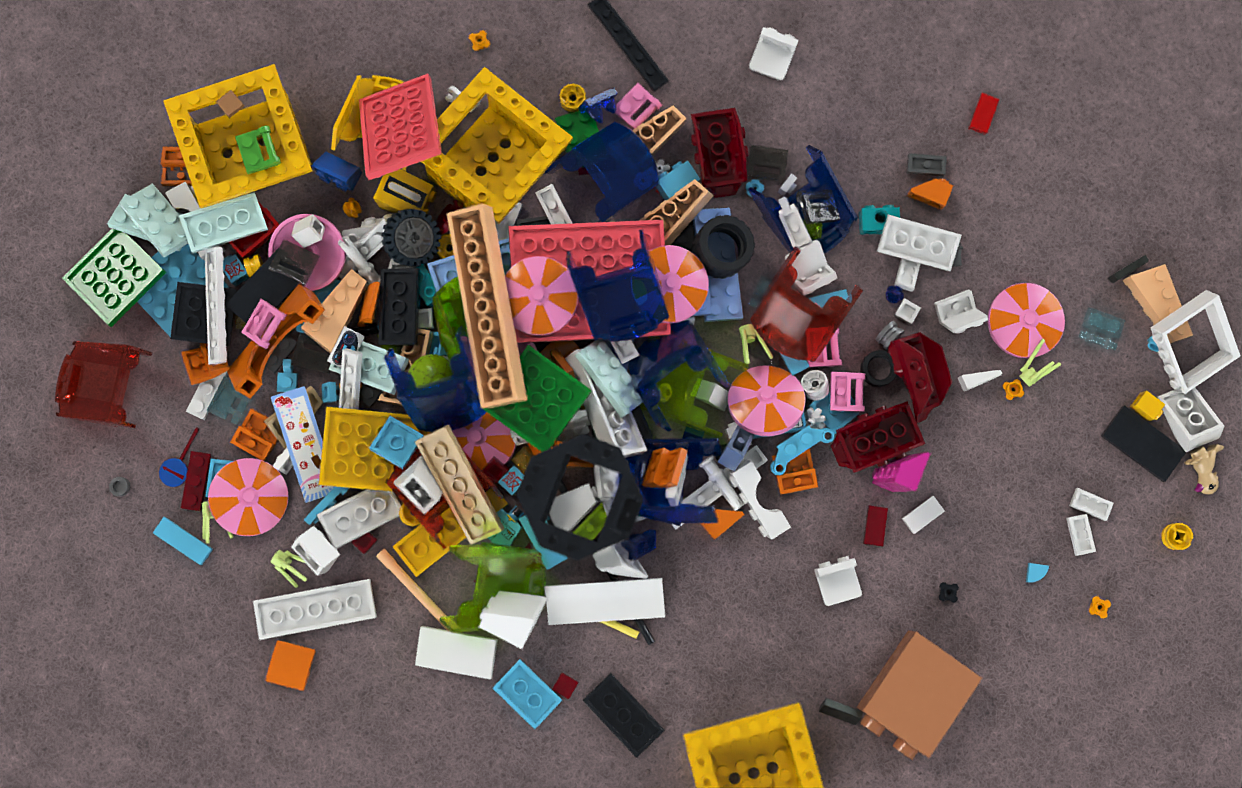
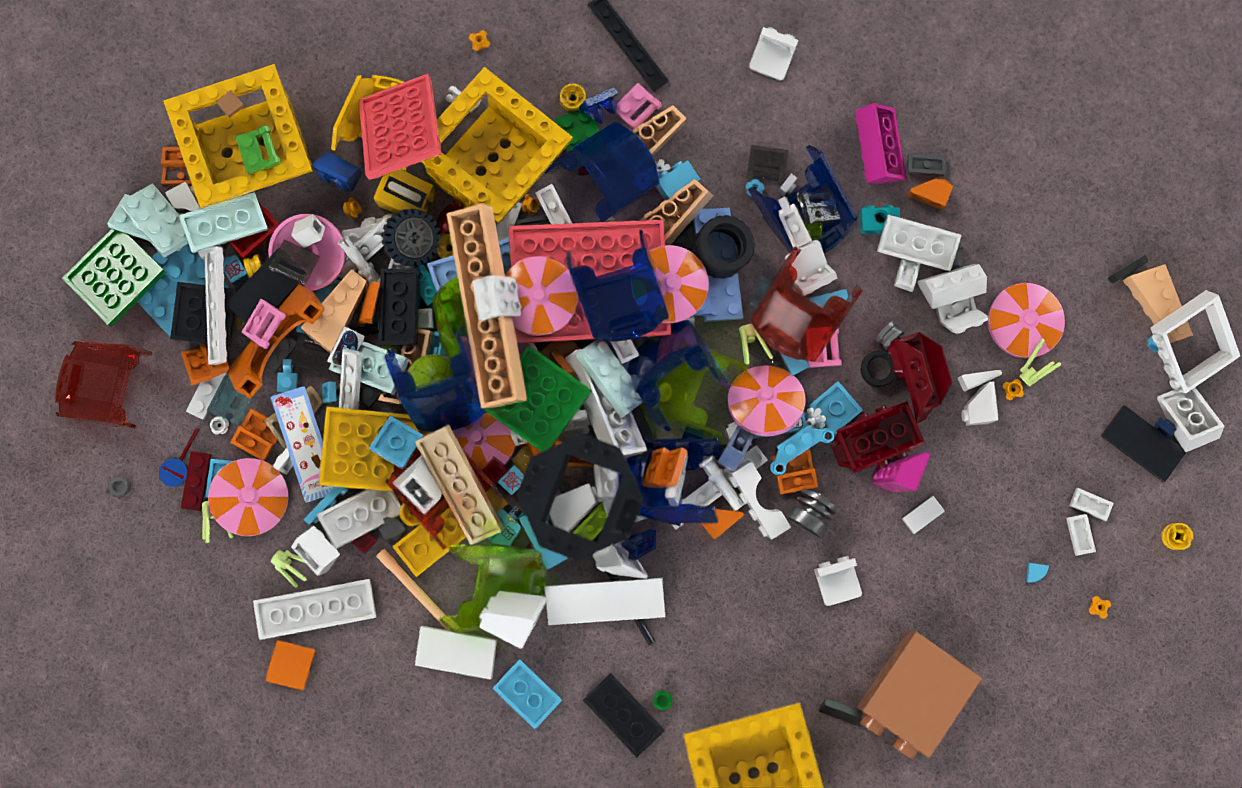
medium azure tile [153,517,213,565] -> none
dark red tile [552,672,579,700] -> none
light yellow bar [601,621,639,639] -> none
slope [690,378,729,411] -> none
dark red slope [691,108,749,198] -> none
white wheel [801,370,830,401] -> none
bright pink plate [830,372,865,413] -> none
dark red tile [863,505,888,547] -> none
clear blue plate [885,286,904,303] -> none
white plate [894,298,921,325] -> none
black plate [938,582,959,603] -> none
red tile [968,93,1000,135] -> none
clear light blue plate [1079,307,1125,350] -> none
yellow brick [1130,390,1165,421] -> none
tan animal [1184,444,1224,495] -> none
none -> white plate [210,416,229,435]
none -> dark grey piece [378,517,405,542]
none -> white bracket [473,275,521,321]
none -> light orange plate [522,194,539,216]
none -> green plate [653,690,672,711]
none -> flat silver wheel [786,488,838,538]
none -> dark pink slope [855,103,907,184]
none -> white slope [917,264,987,309]
none -> white slope [962,382,998,426]
none -> dark blue plate [1154,417,1177,438]

